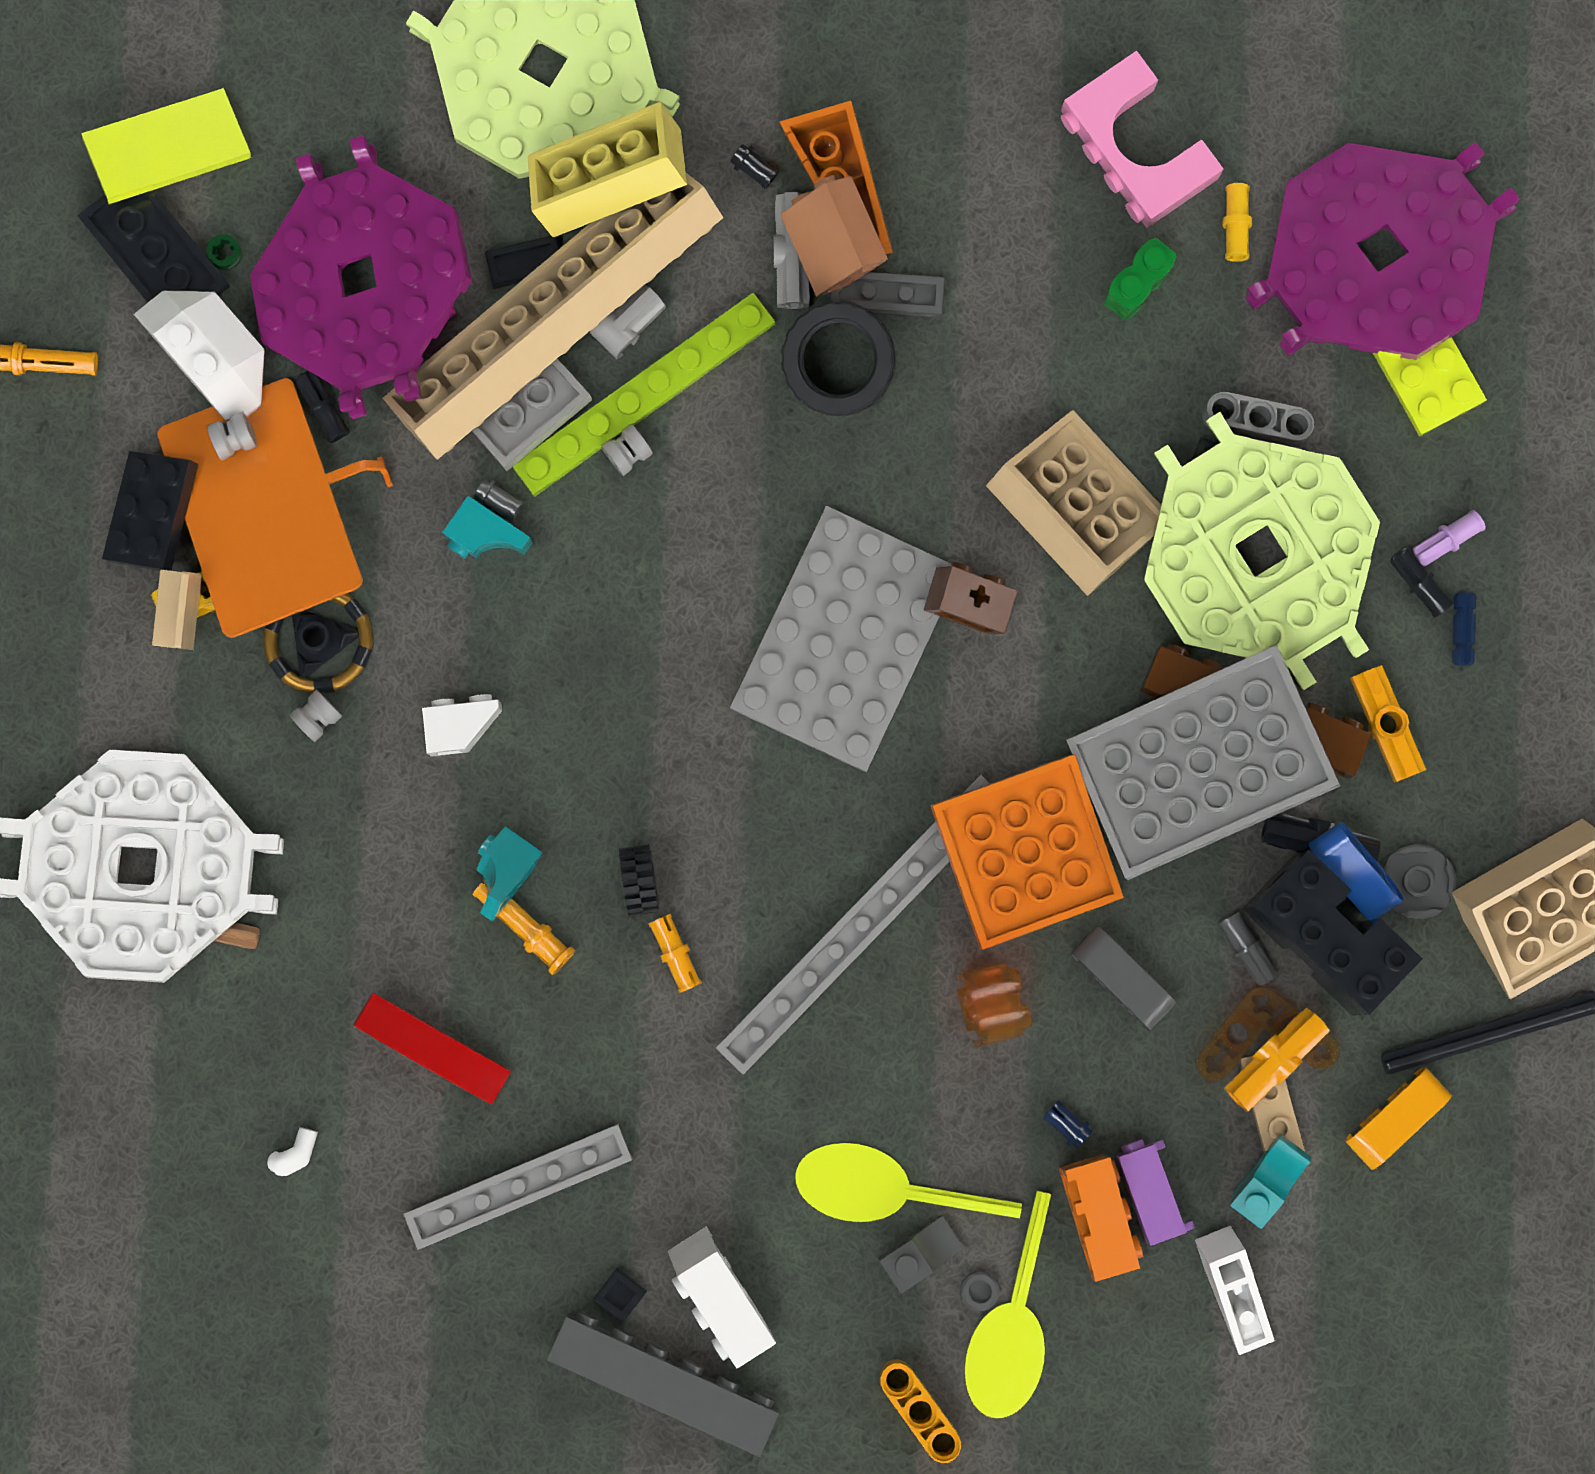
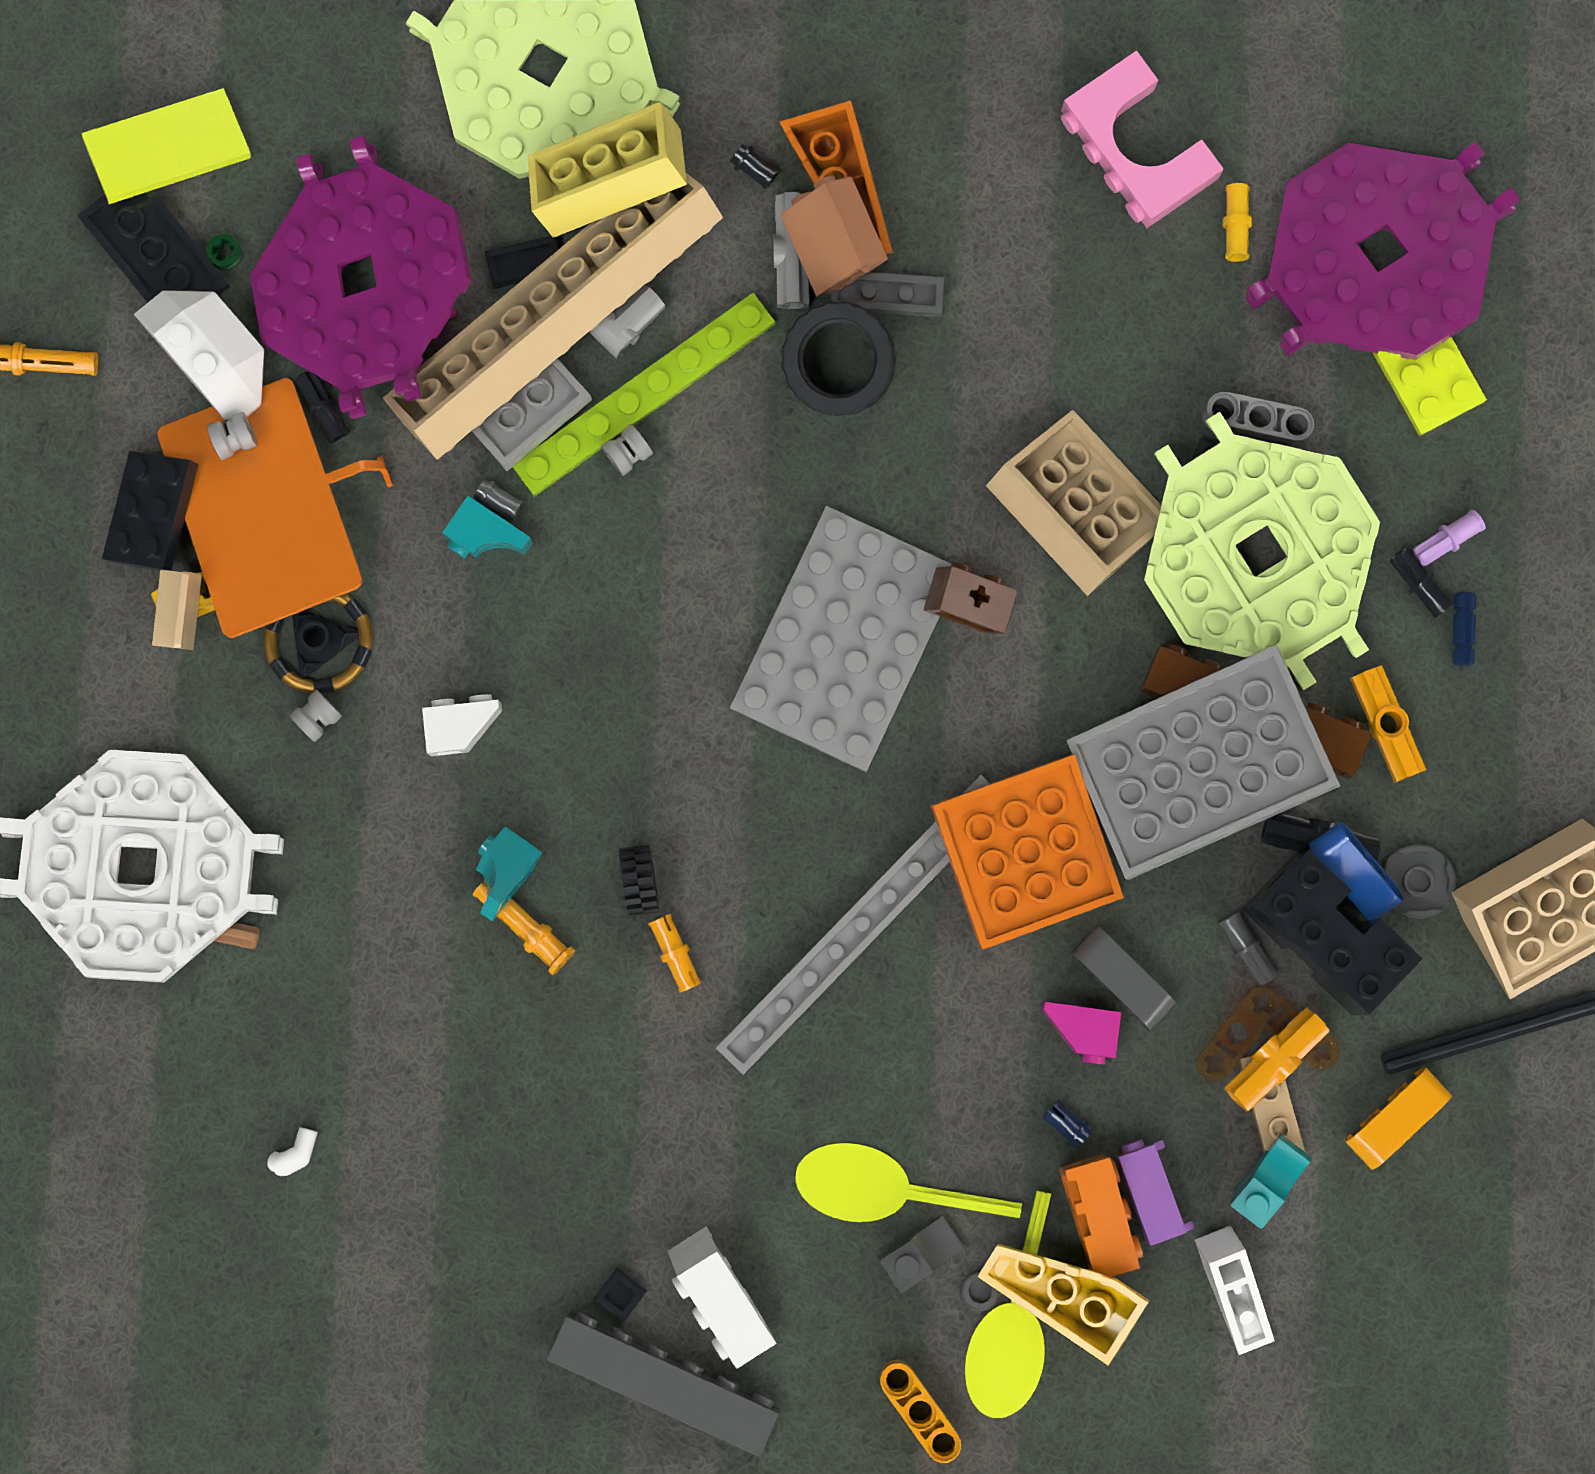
red slope [353,992,511,1105] -> none
light grey plate [404,1124,633,1250] -> none
clear orange brick [956,962,1032,1048] -> none
green brick [1104,238,1176,320] -> none
none -> yellow wedge [978,1244,1149,1365]
none -> dark pink slope [1041,1002,1121,1065]

